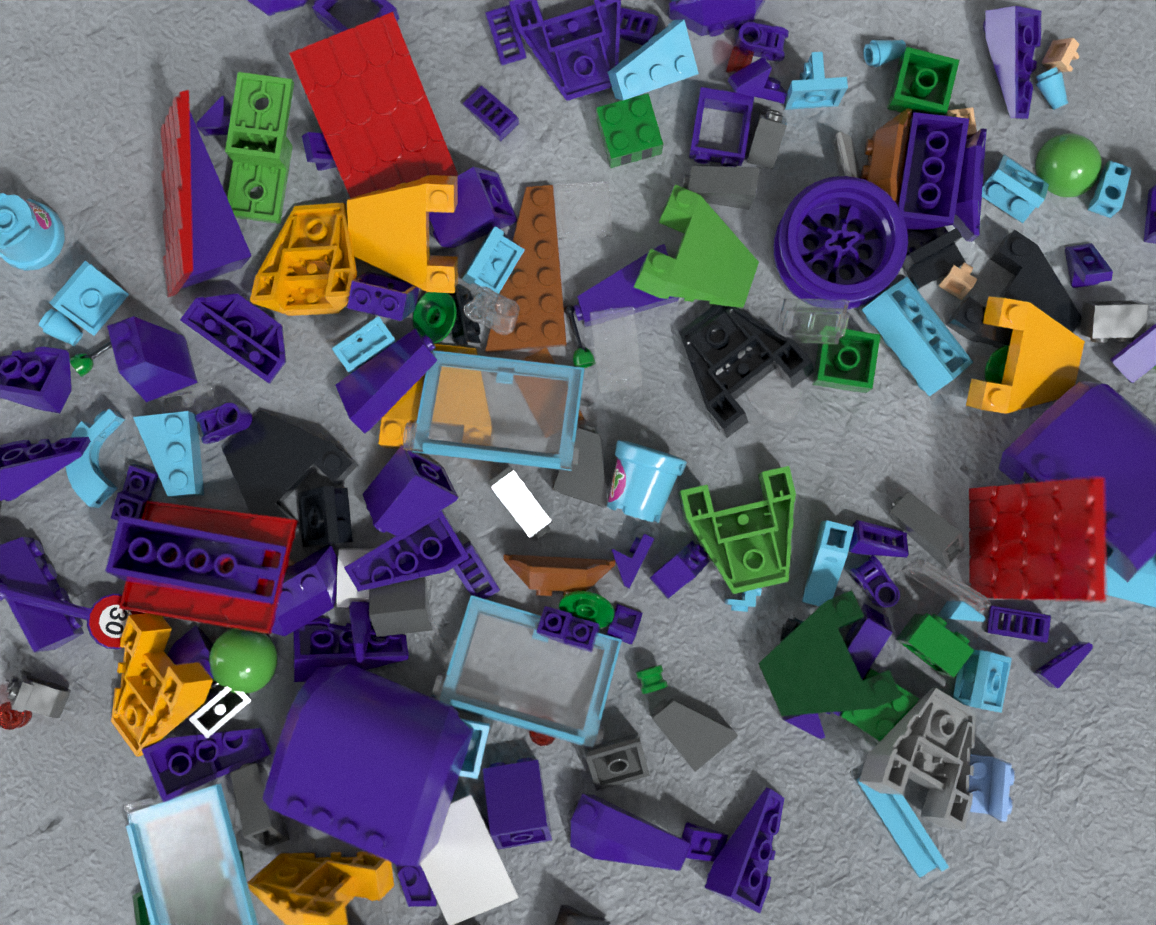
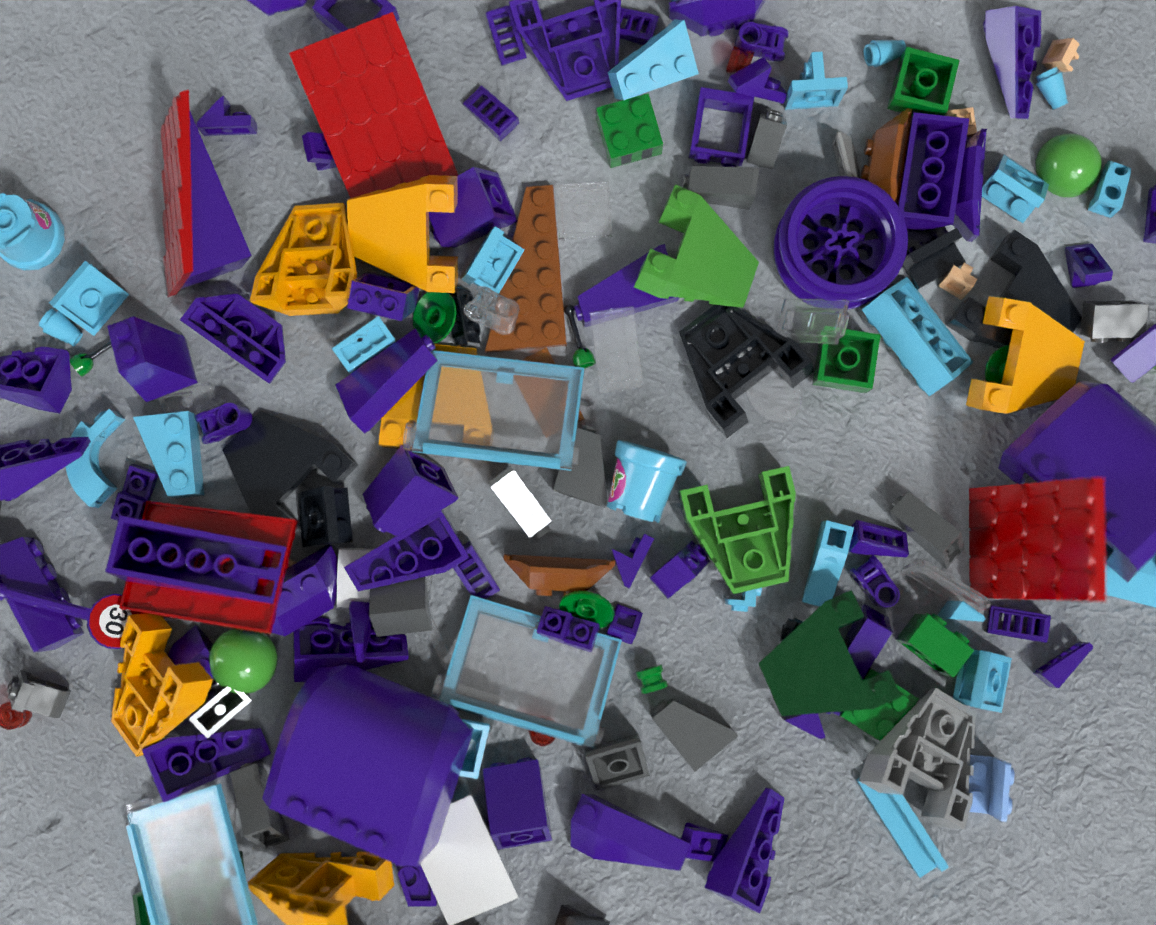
bright green bracket [225,72,294,224] -> none

